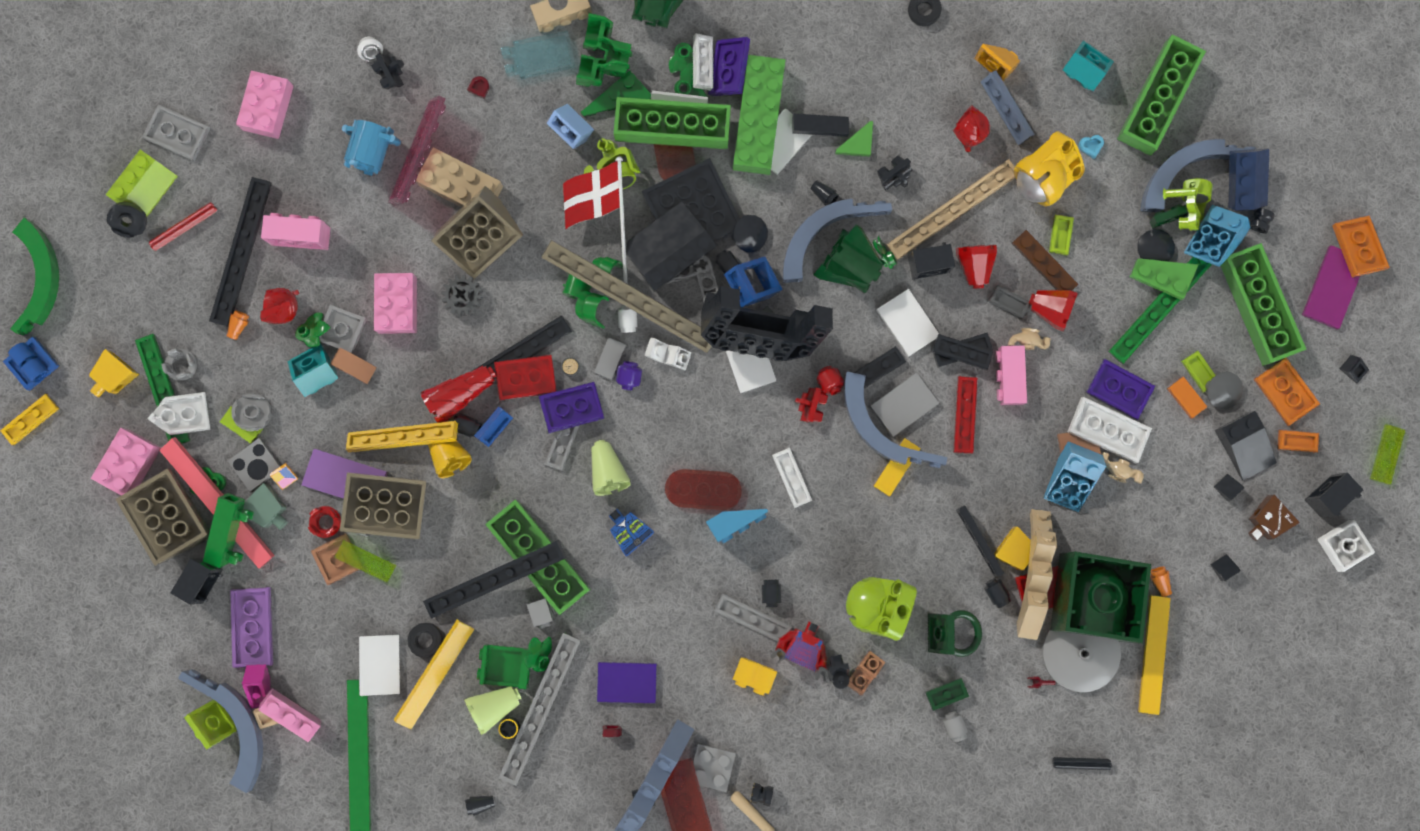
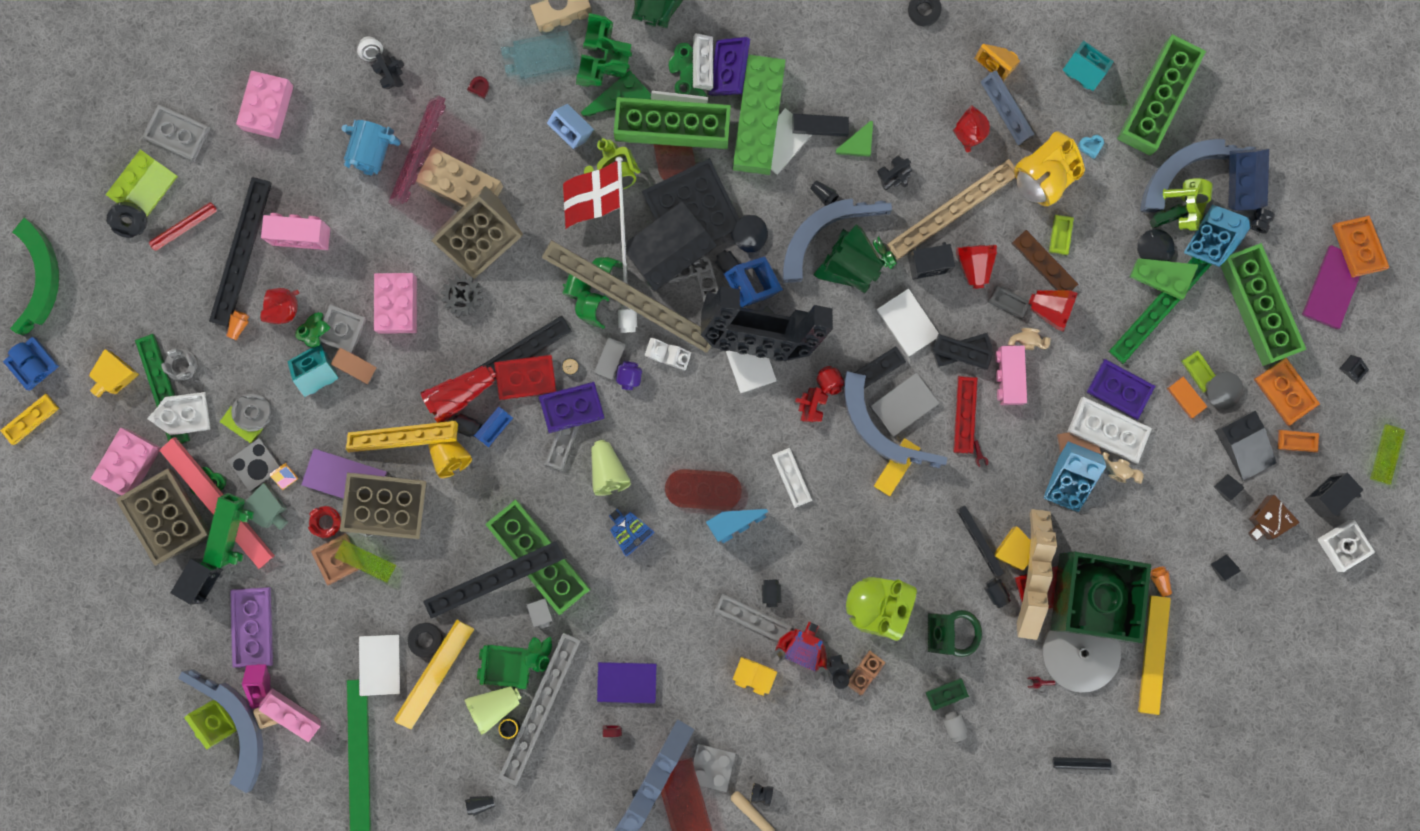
none -> dark red hand [974,440,988,467]

